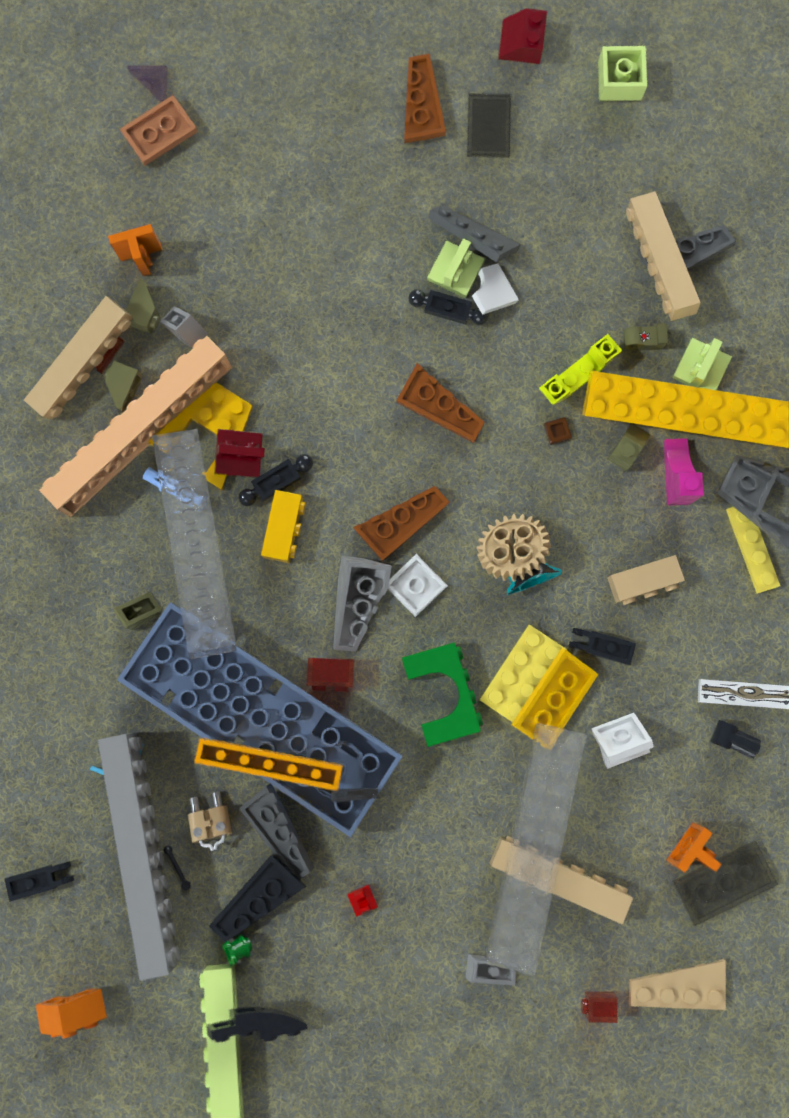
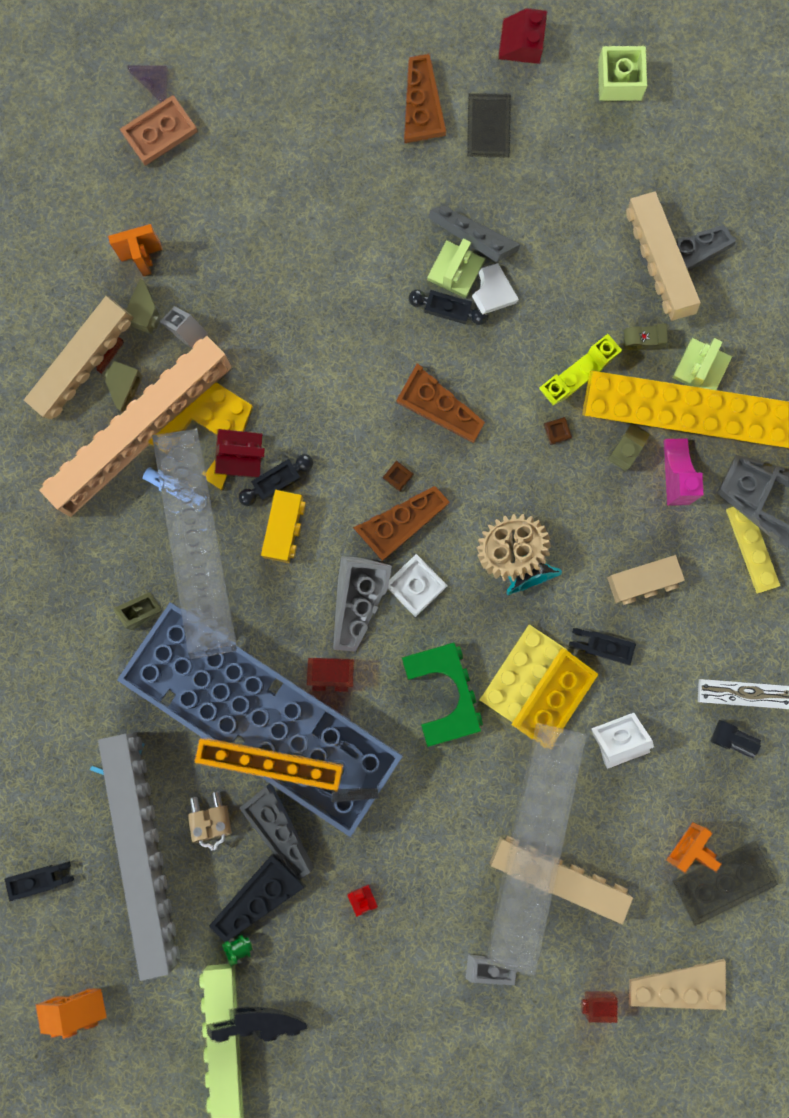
black hinge [163,845,191,890] -> none
none -> reddish brown tile [383,460,414,492]

